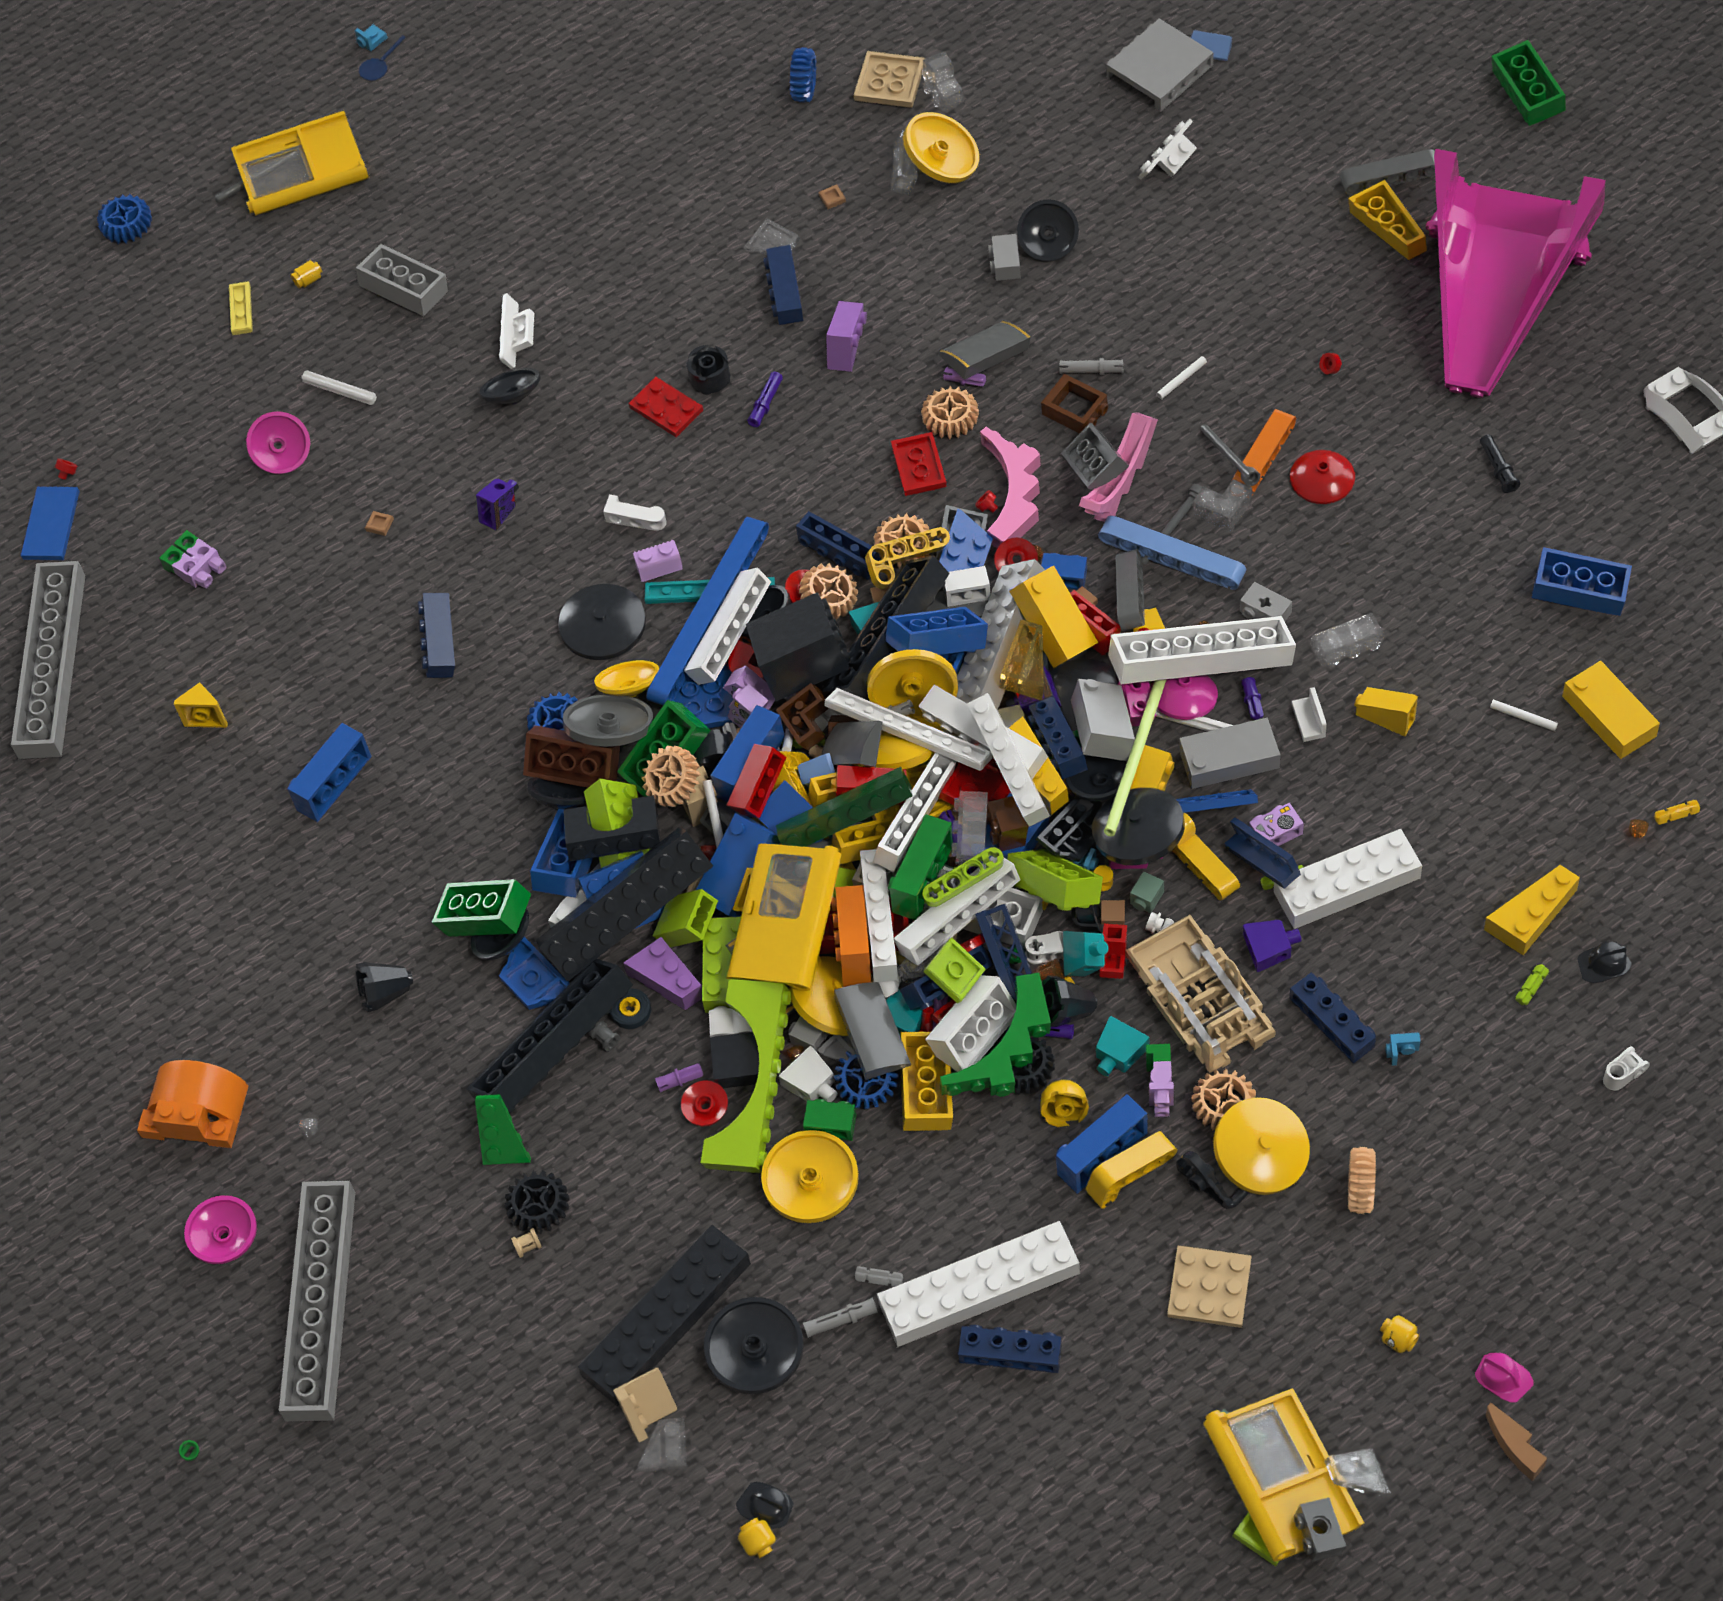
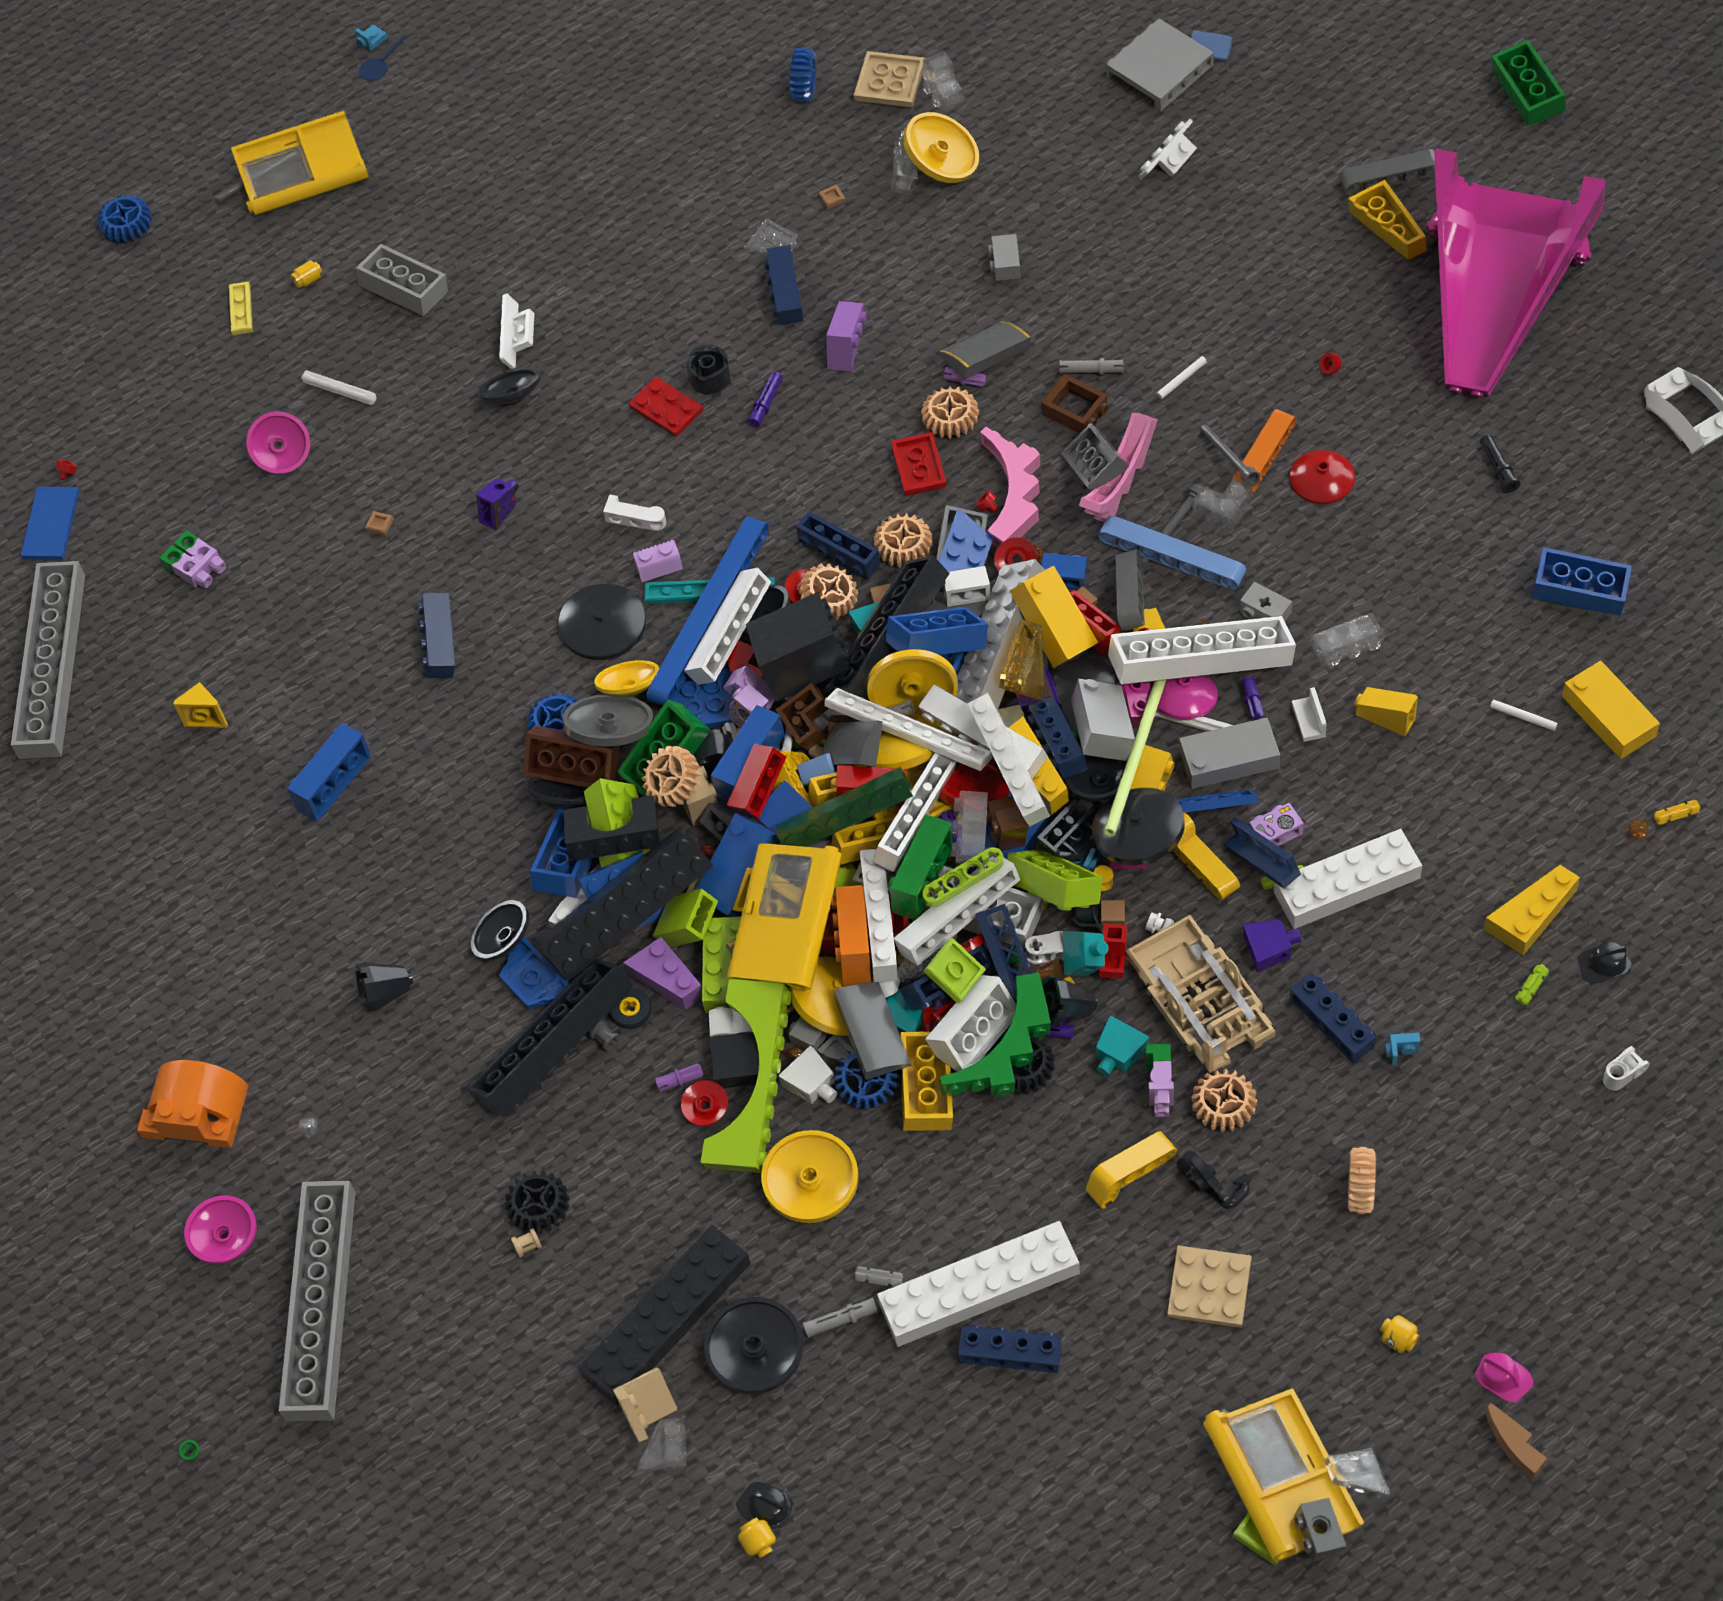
green brick [432,879,531,937] -> none
green wing [475,1095,531,1165] -> none
white bar [703,780,723,847] -> none
green brick [803,1099,856,1141] -> none
yellow beam [865,527,950,589] -> none
black dish [1017,199,1079,262] -> none
yellow cylinder [1040,1080,1089,1127] -> none
blue brick [1056,1094,1148,1194] -> none
sand green brick [1130,871,1164,913] -> none
yellow dish [1213,1098,1310,1195] -> none

